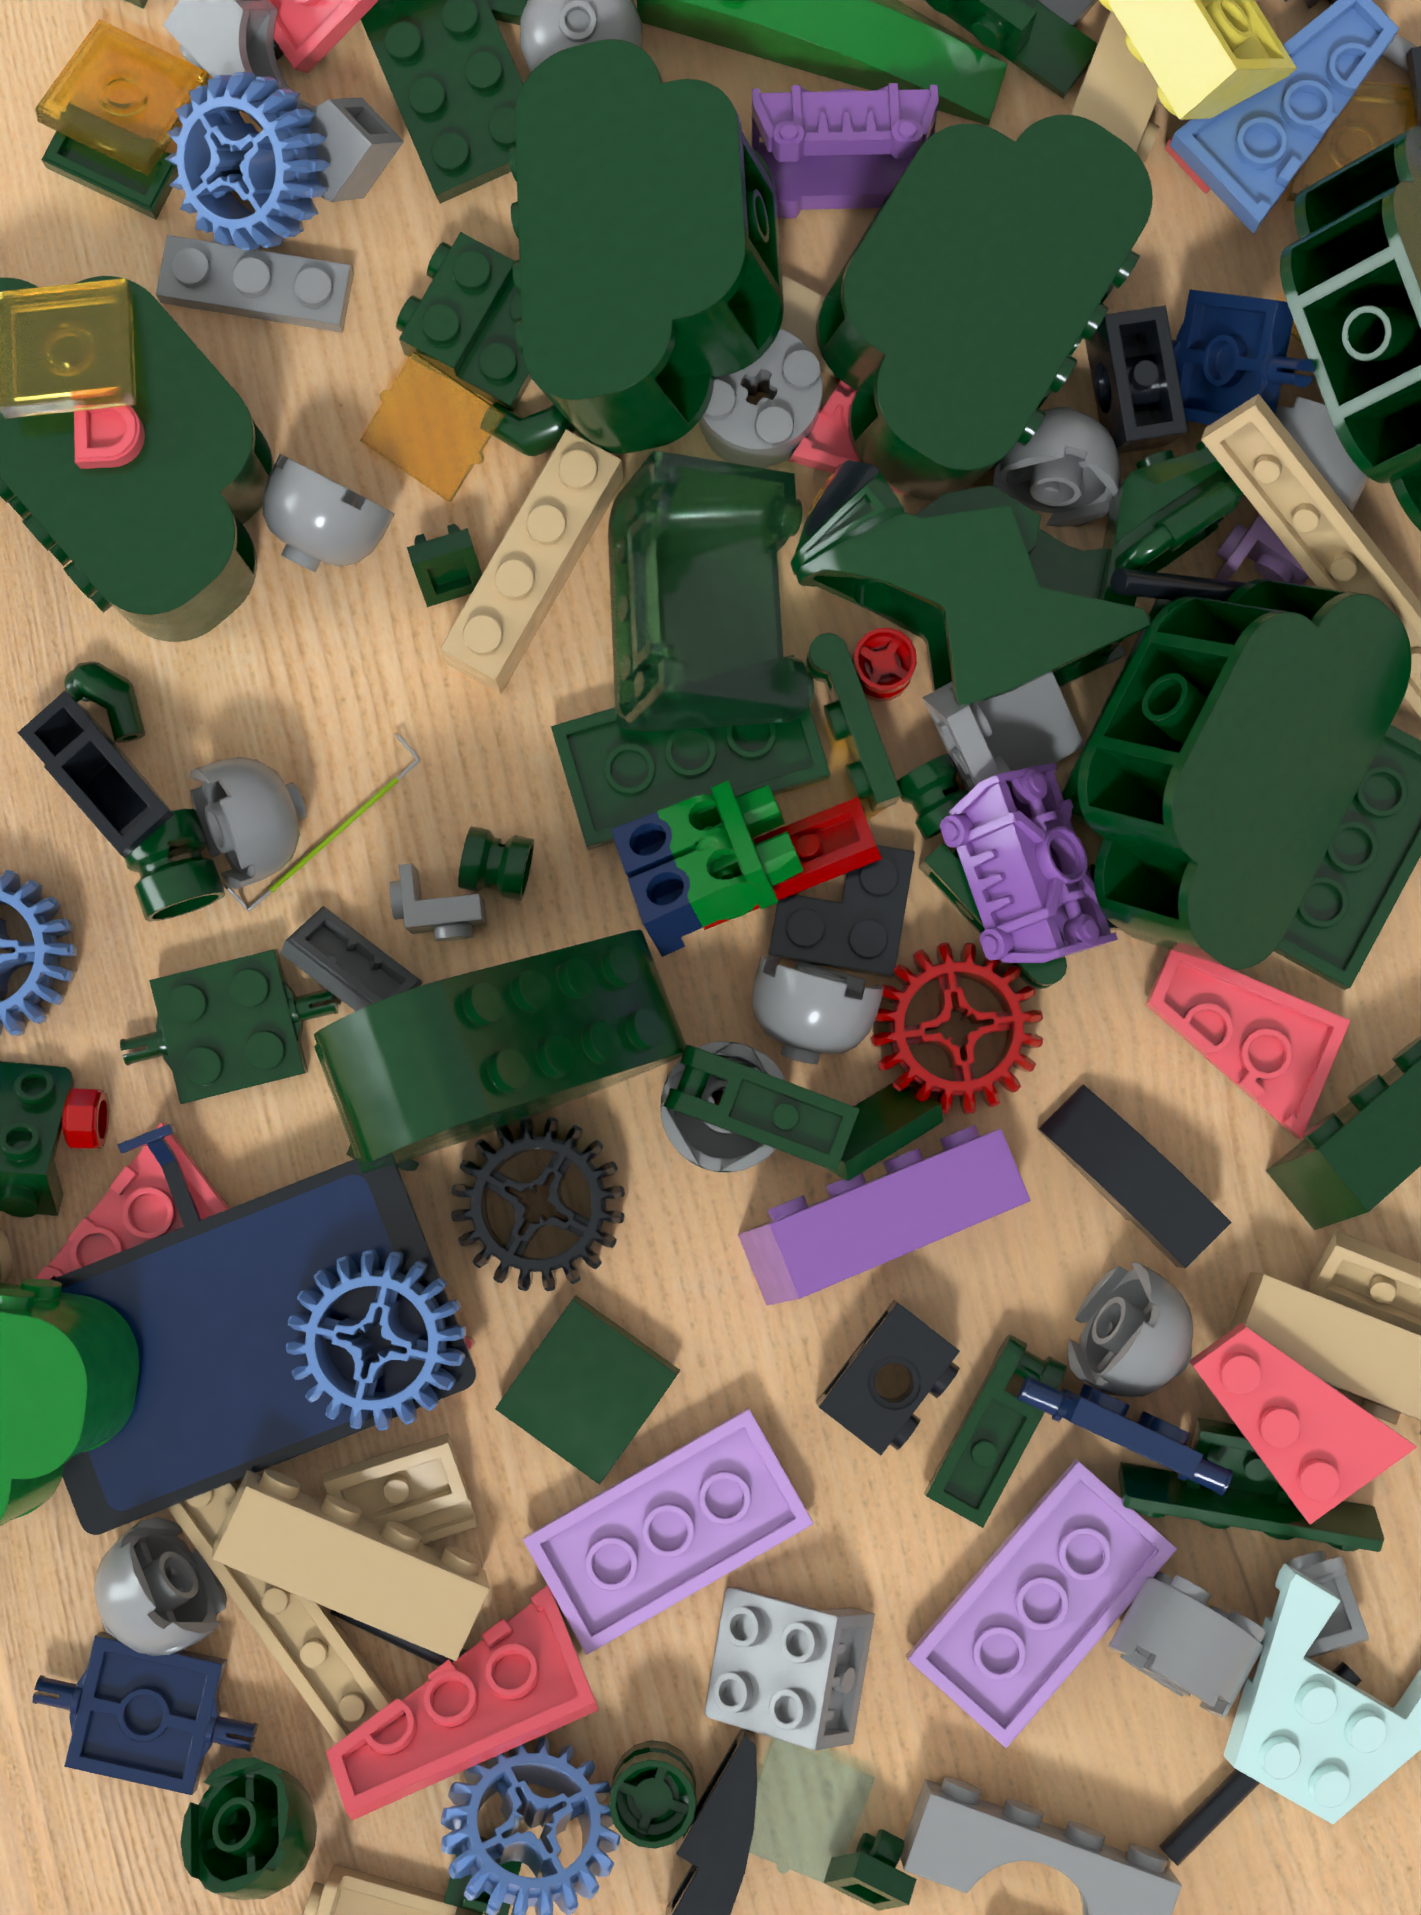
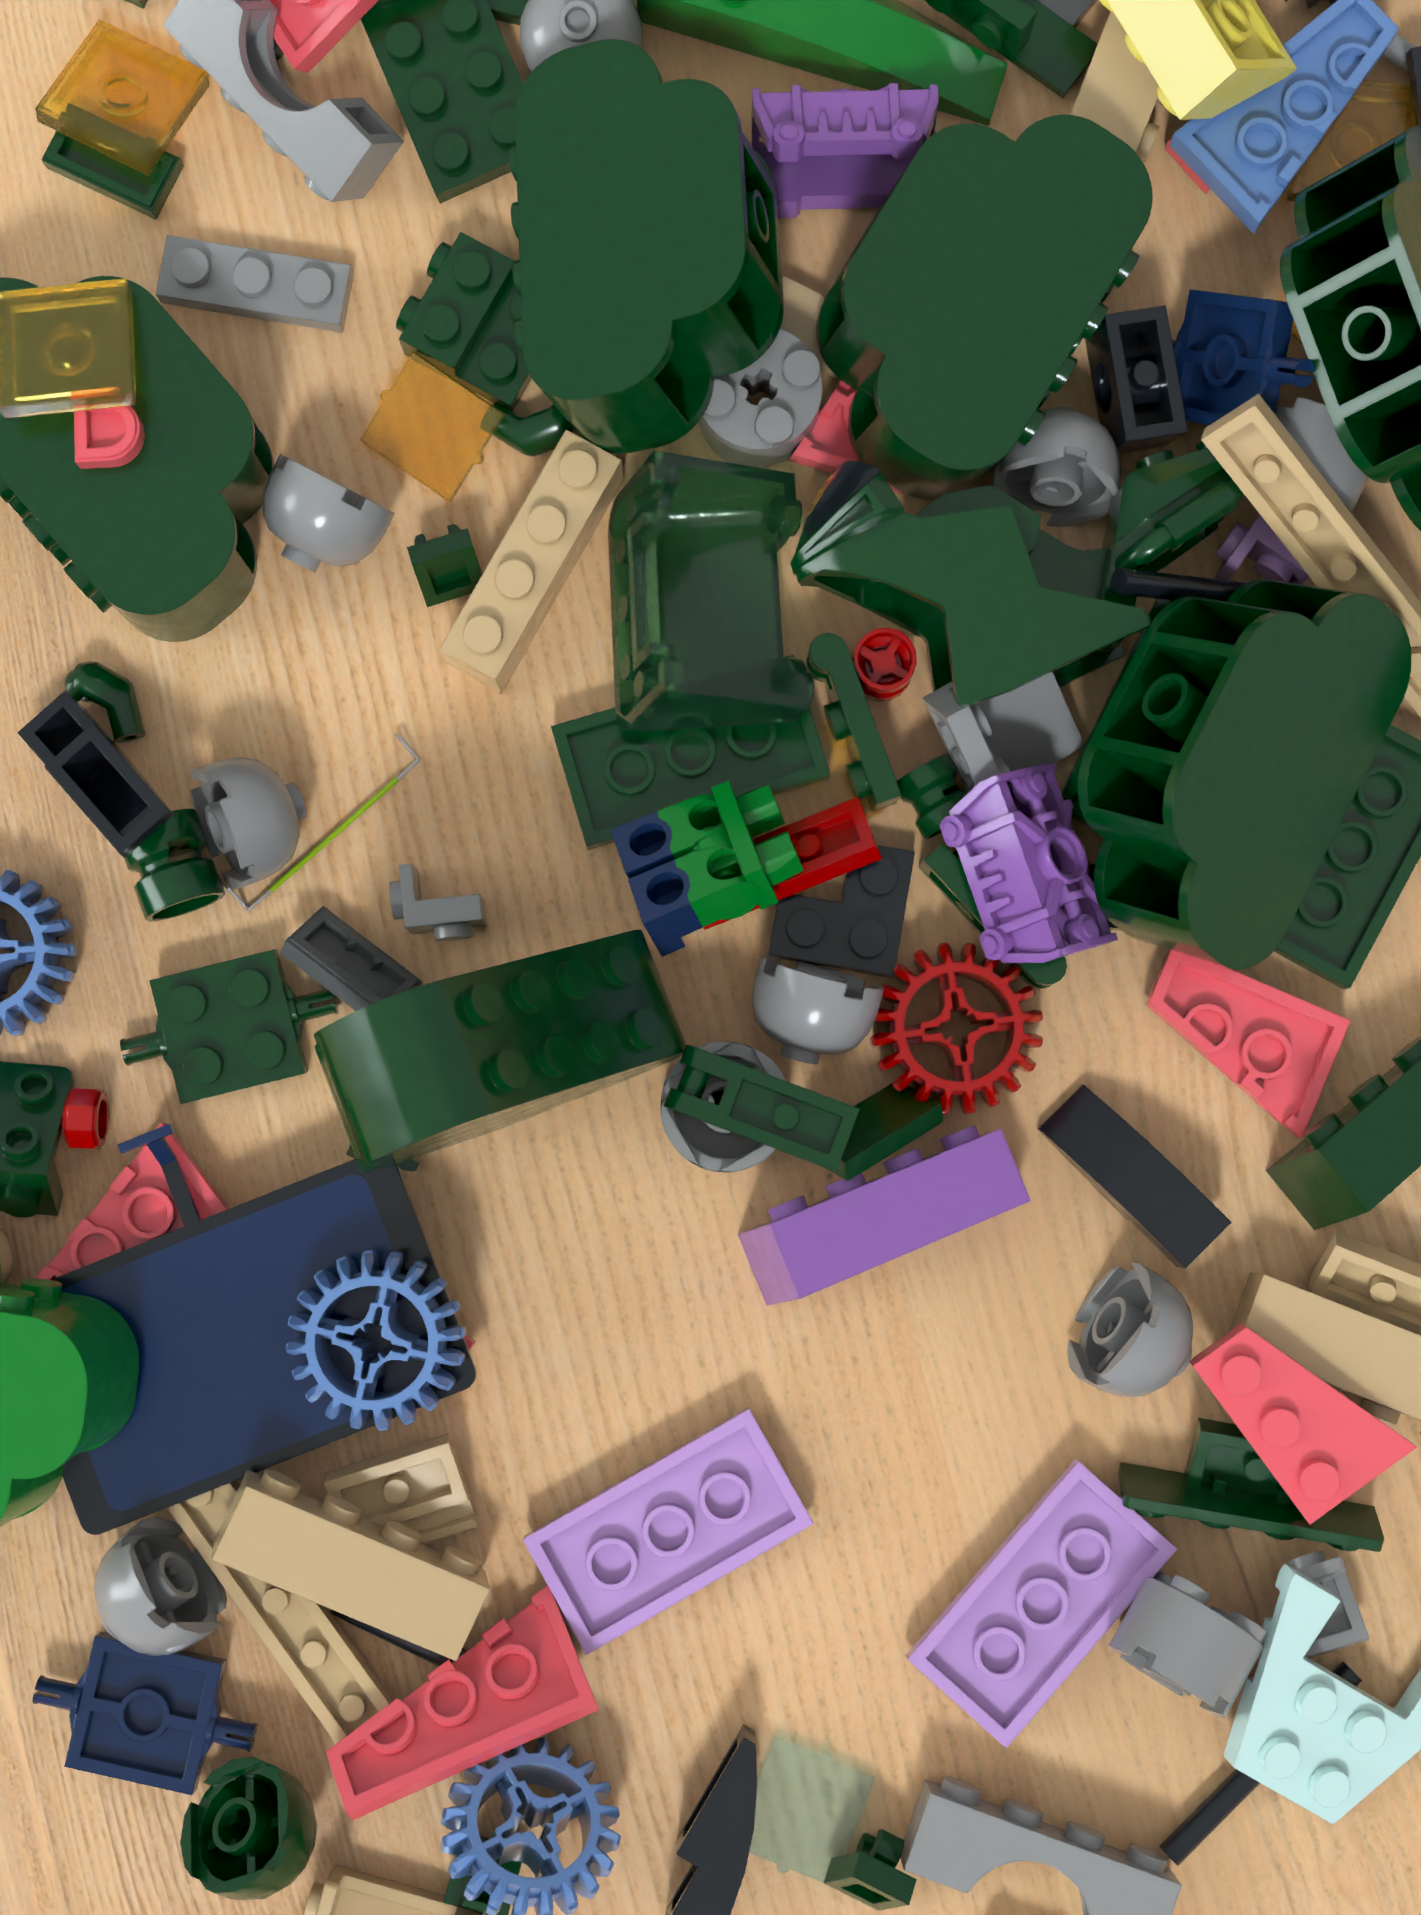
medium blue gear [165,72,331,250] -> none
black gear [451,1117,625,1291] -> none
dark green wheel [458,826,534,901] -> none
dark green slope [495,1295,680,1485] -> none
dark green wheel [609,1740,696,1849] -> none
light grey bracket [705,1587,875,1750] -> none
black brick [816,1300,960,1456] -> none
dark green plate [924,1334,1067,1528] -> none
dark blue plate [1017,1375,1233,1496] -> none

